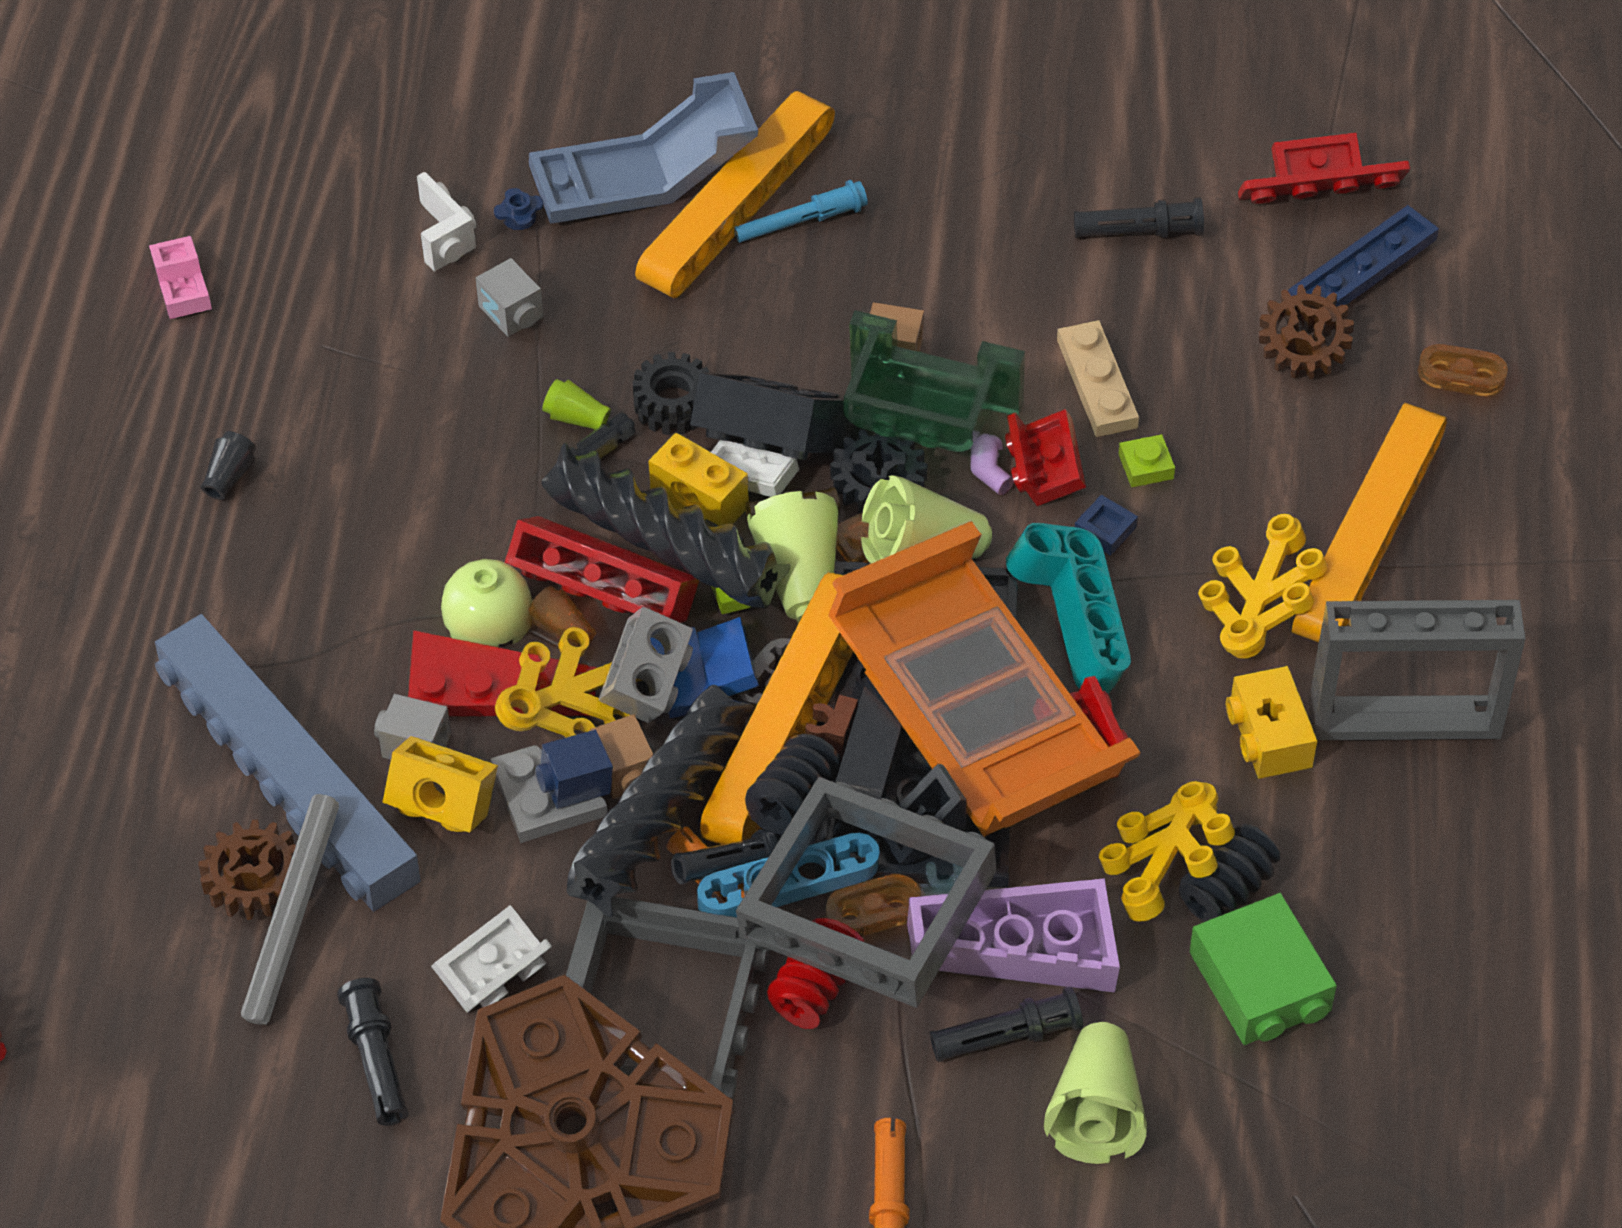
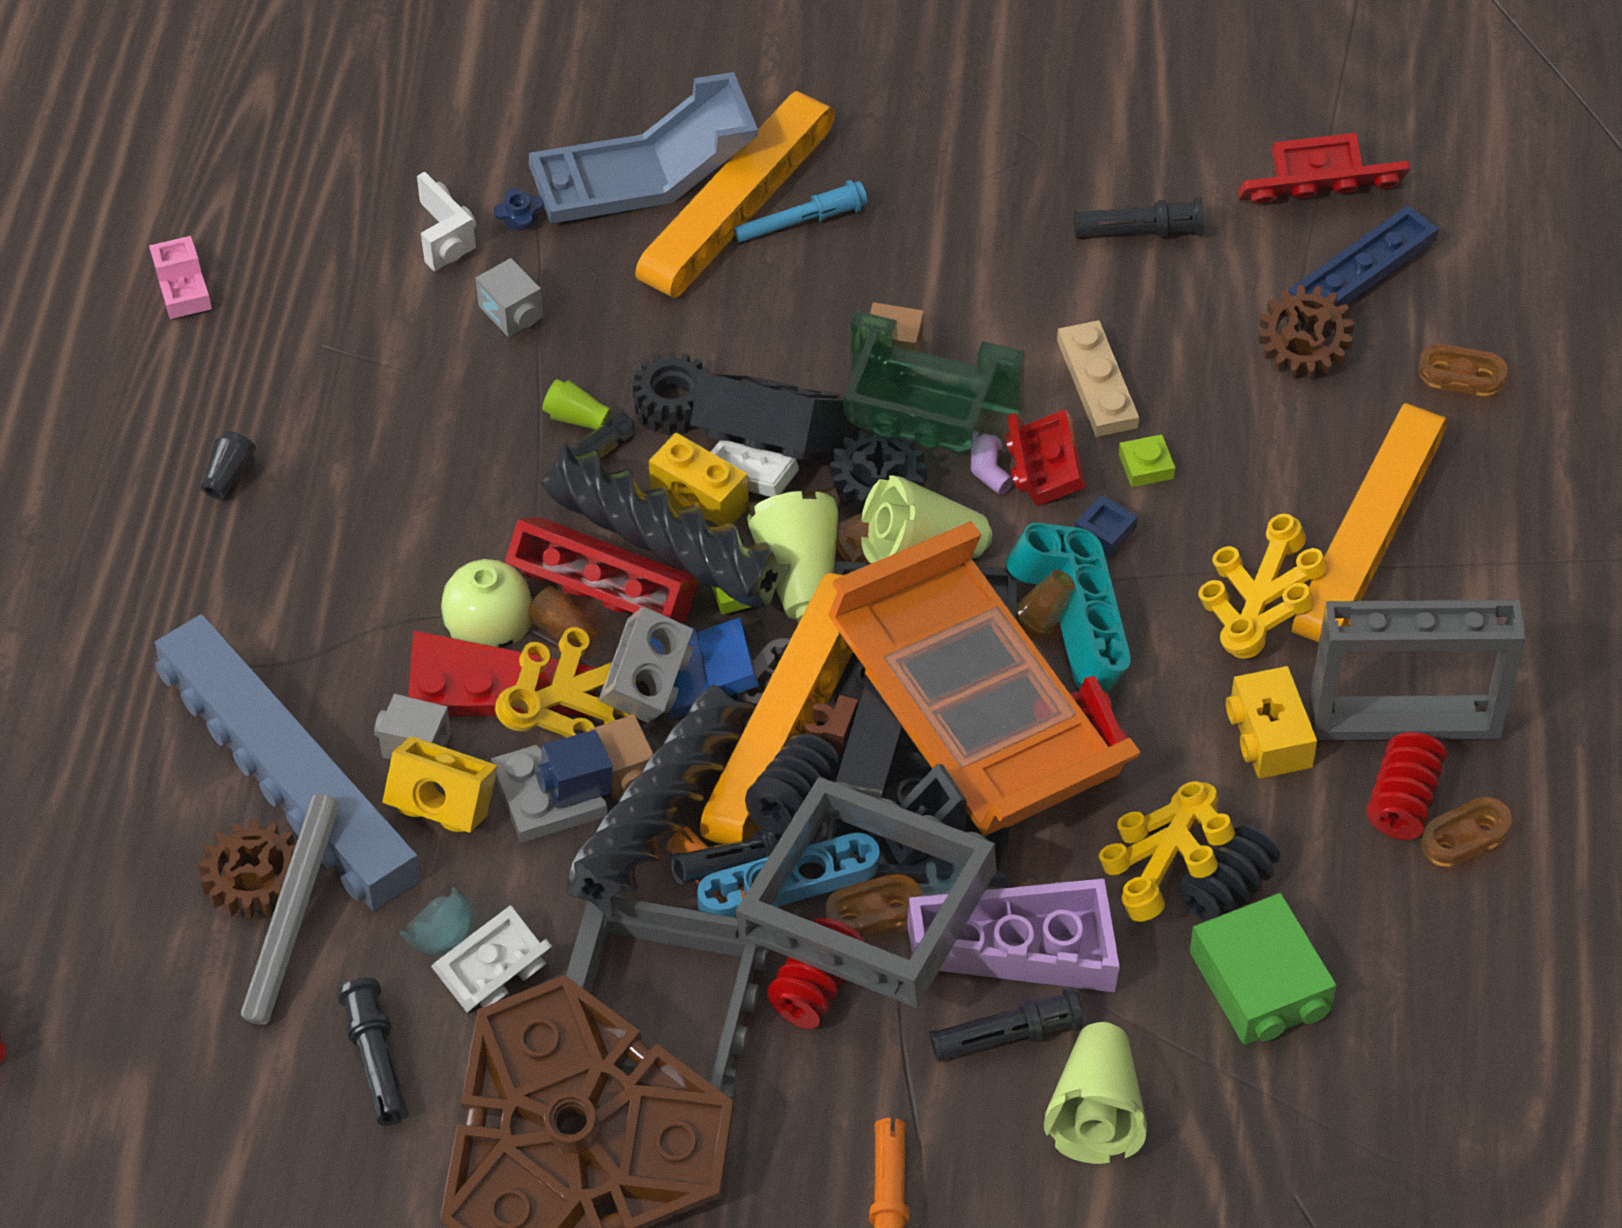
none -> clear light blue hair [399,887,474,957]
none -> clear orange cone [1016,570,1075,638]
none -> red piece [1366,732,1448,840]
none -> clear orange plate [1421,797,1512,867]

